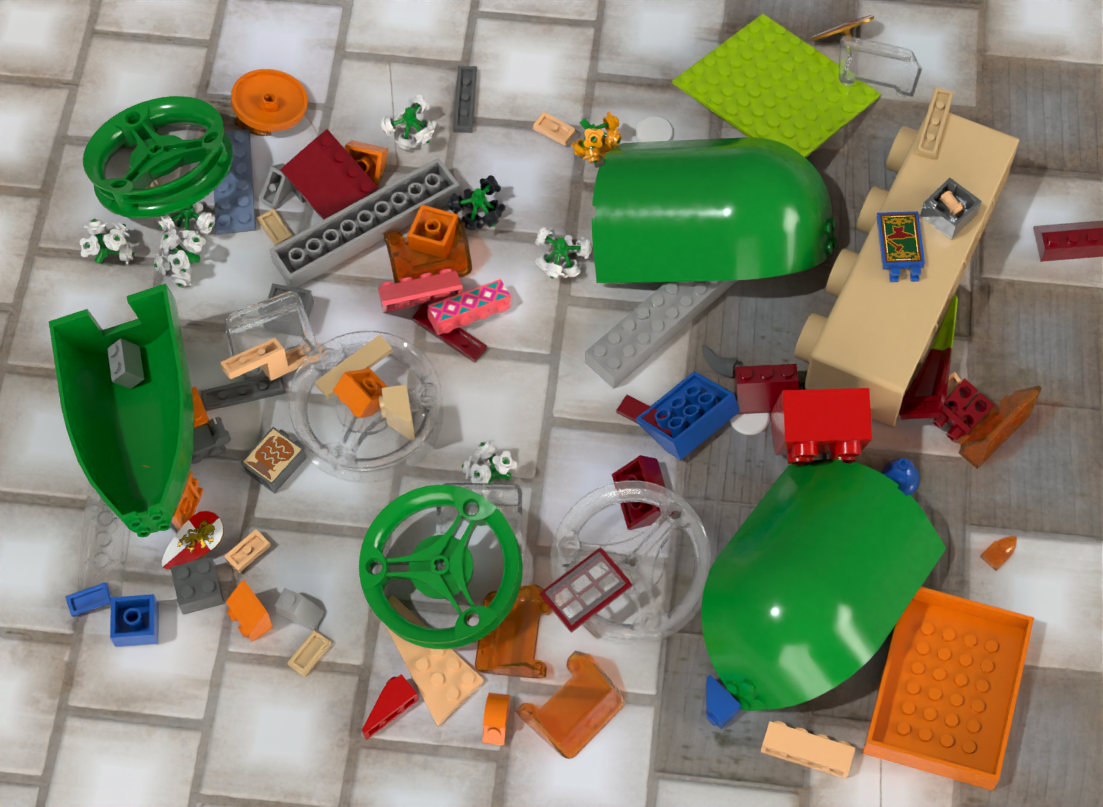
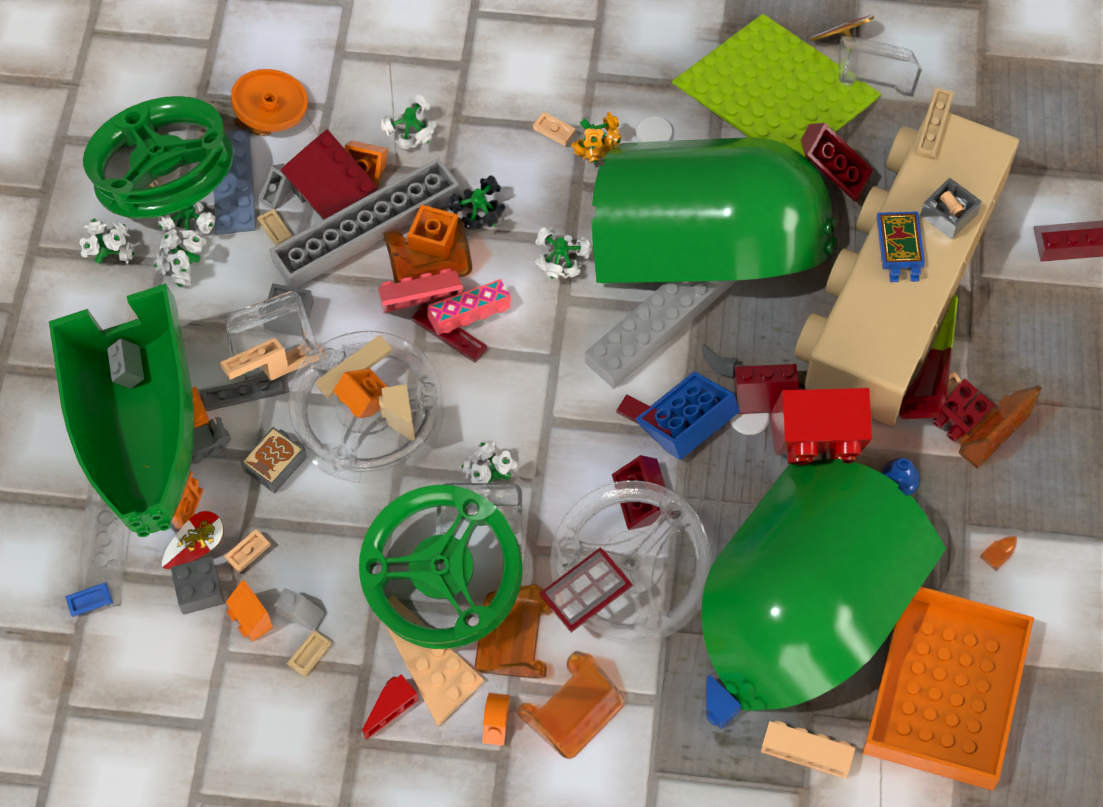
blue brick [110,594,159,647] -> none
dark grey tile [453,66,477,133] -> none
none -> dark red slope [801,123,874,202]

